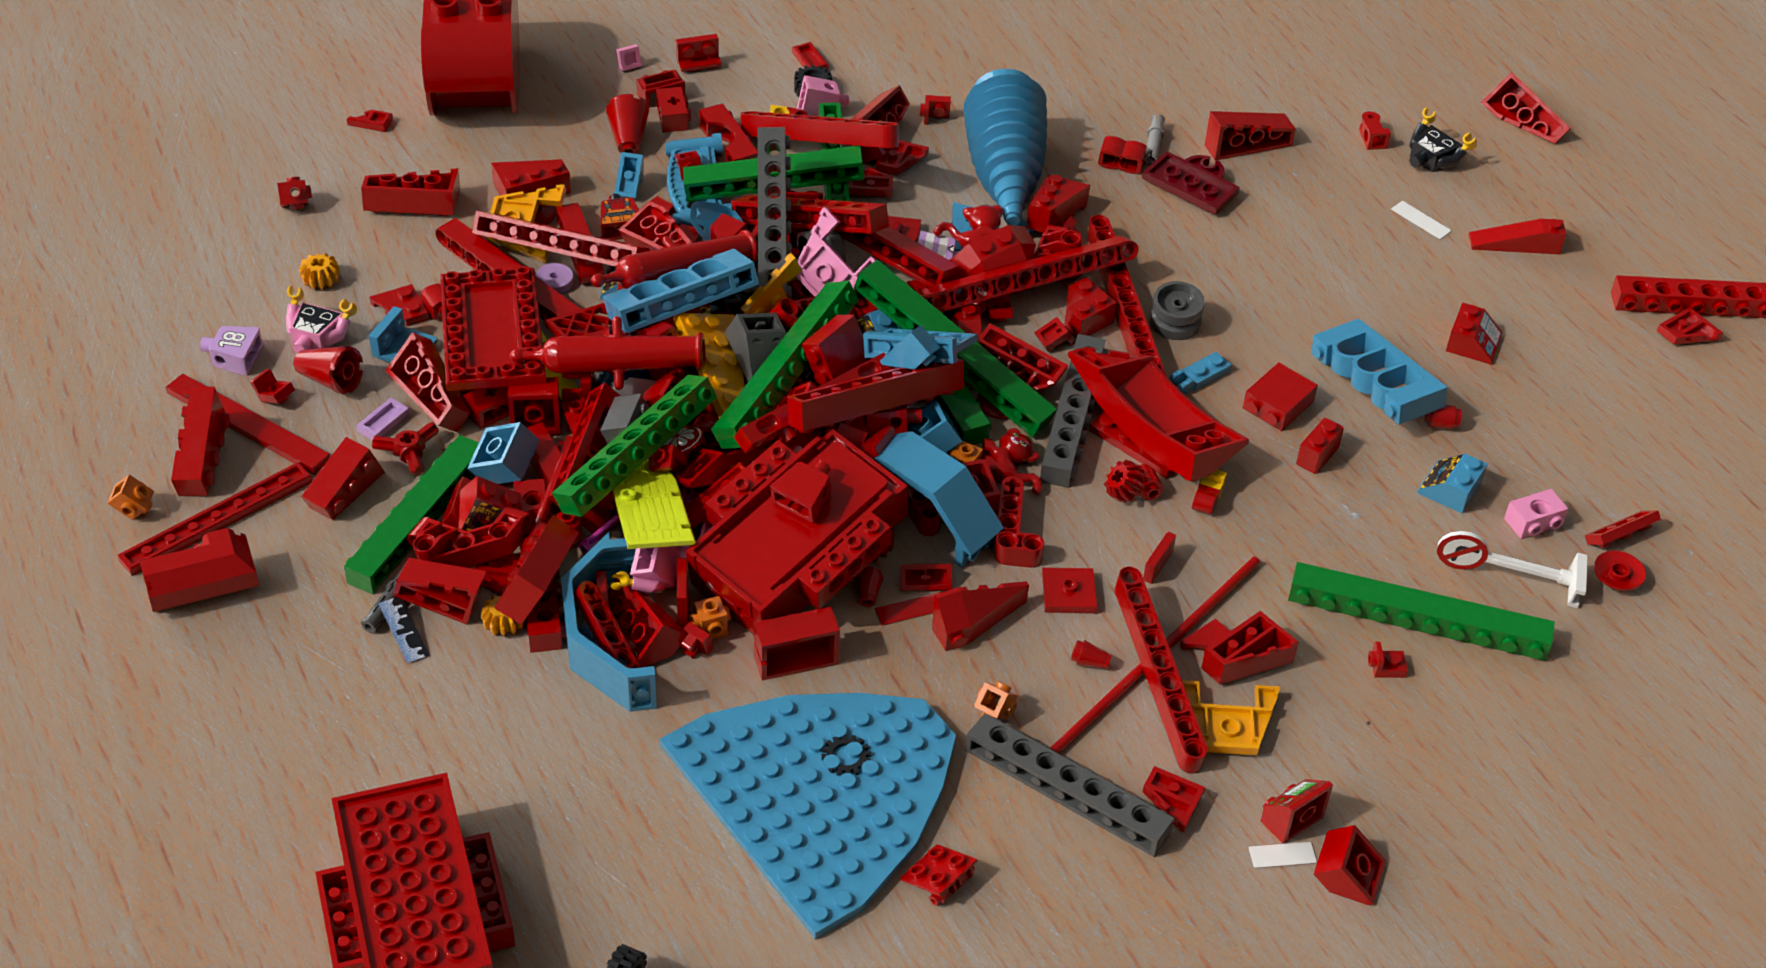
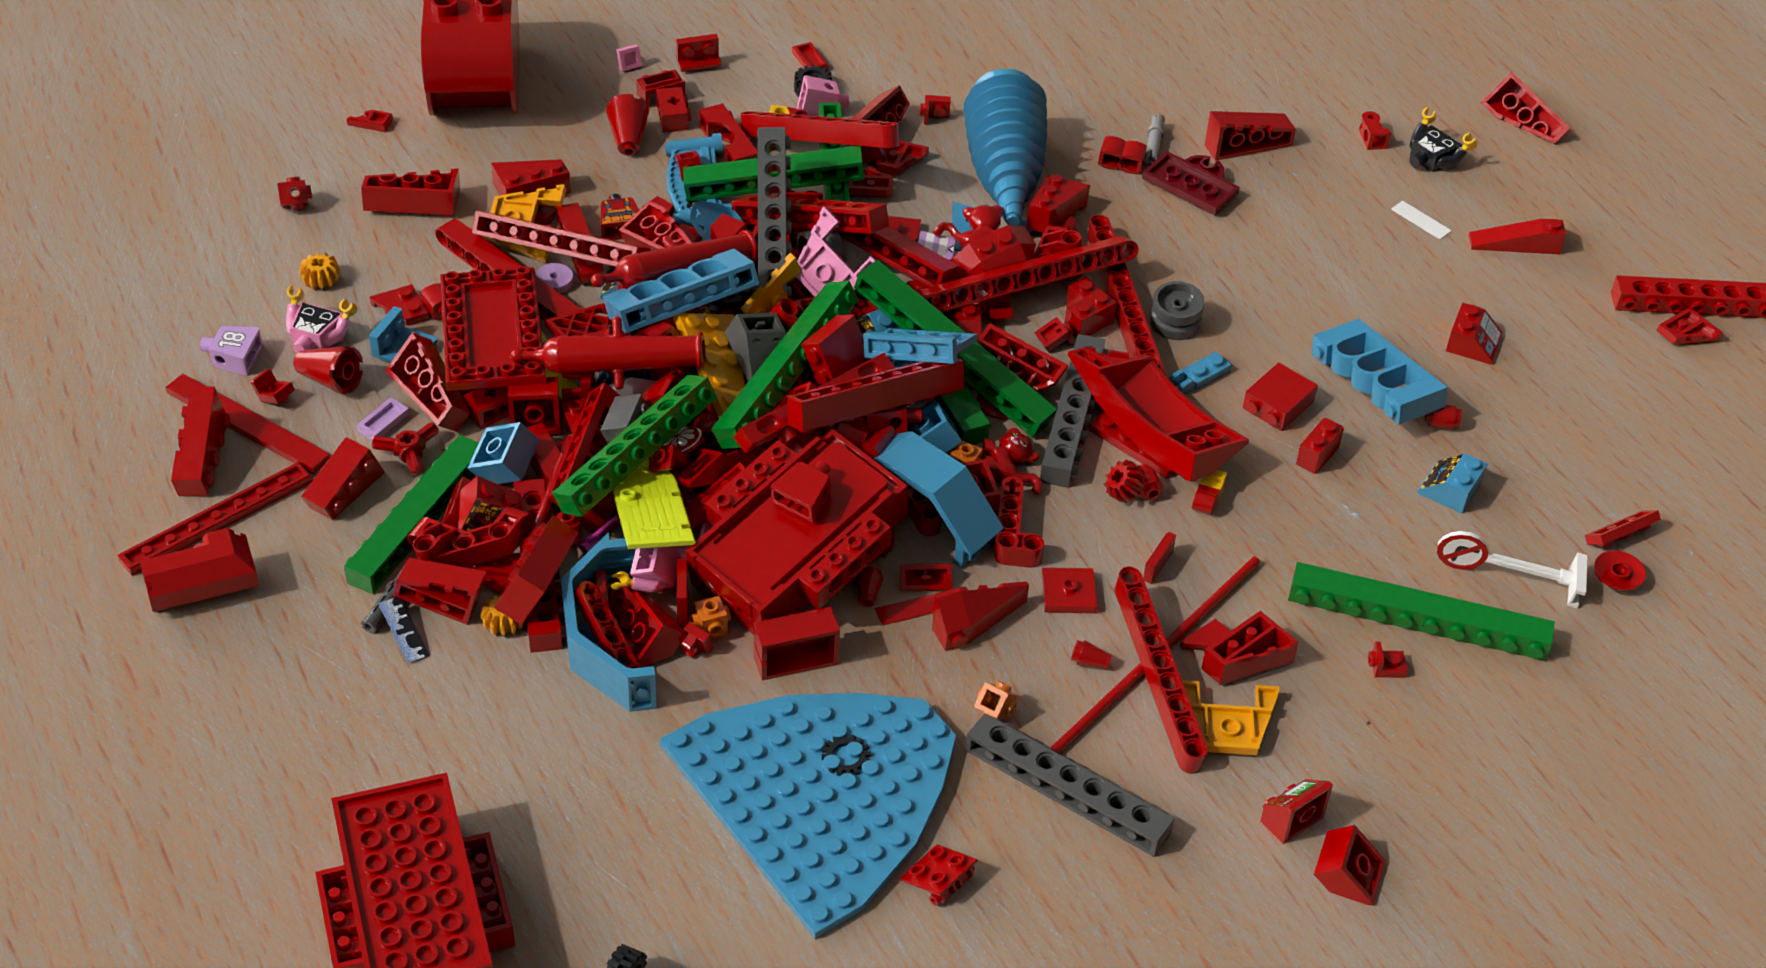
orange brick [107,474,154,520] -> none
dark azure slope [614,152,644,200] -> none
dark azure slope [880,325,941,369] -> none
red wing [1142,766,1205,832] -> none
white sticker [1249,842,1317,868] -> none
bright pink brick [1504,489,1568,539] -> none

